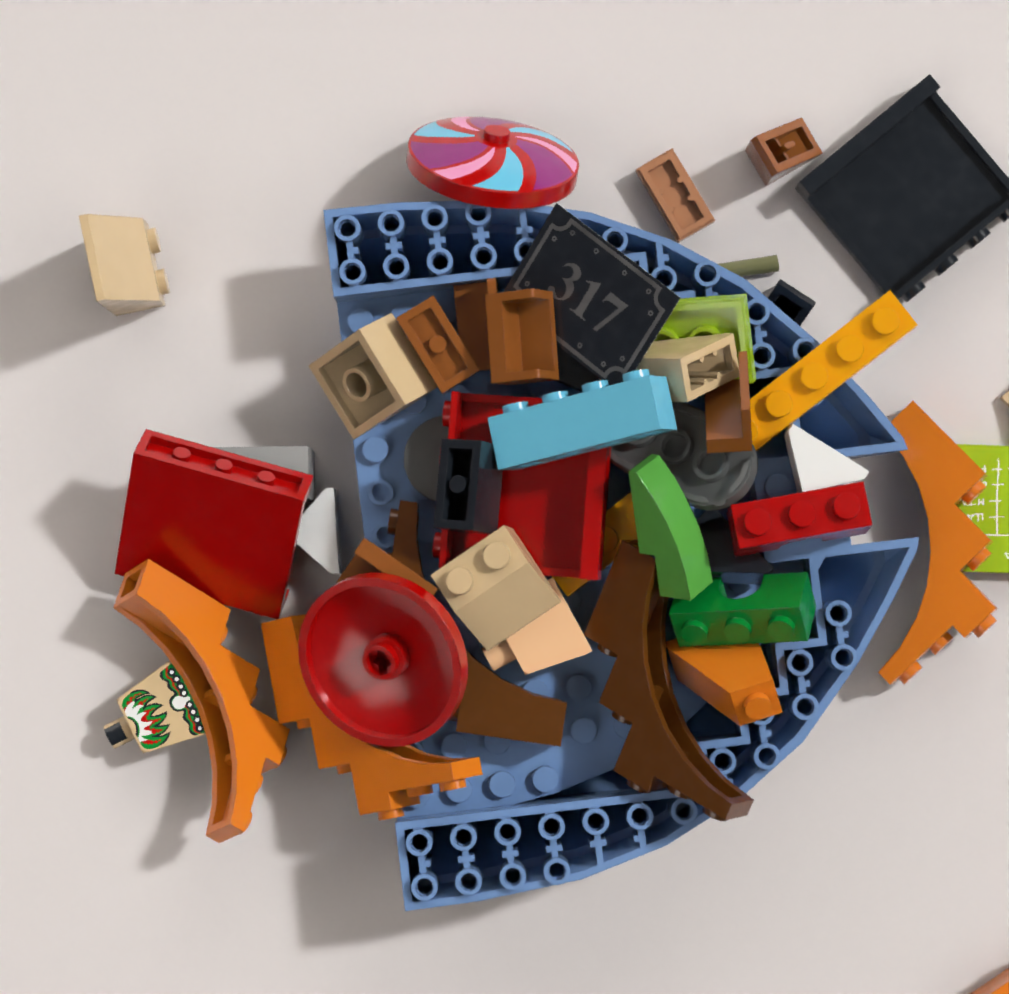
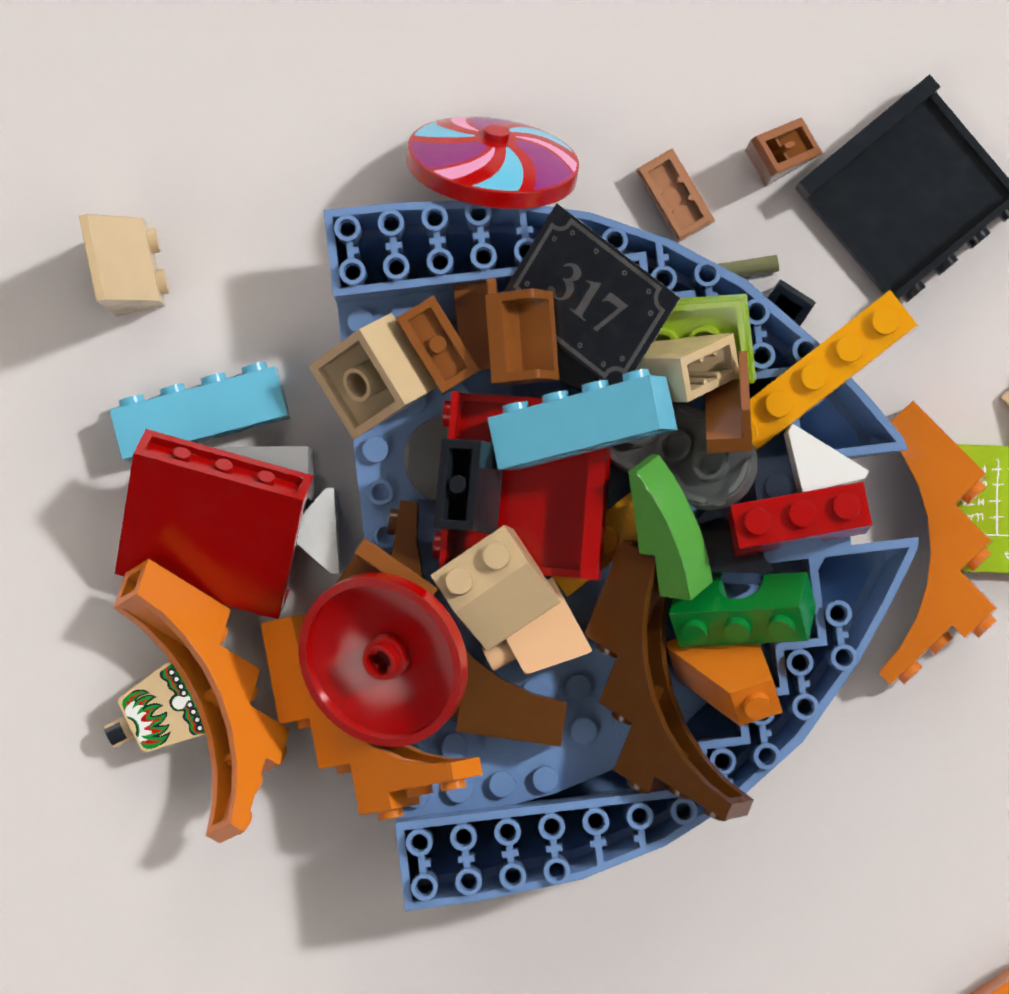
none -> medium azure brick [109,362,291,462]

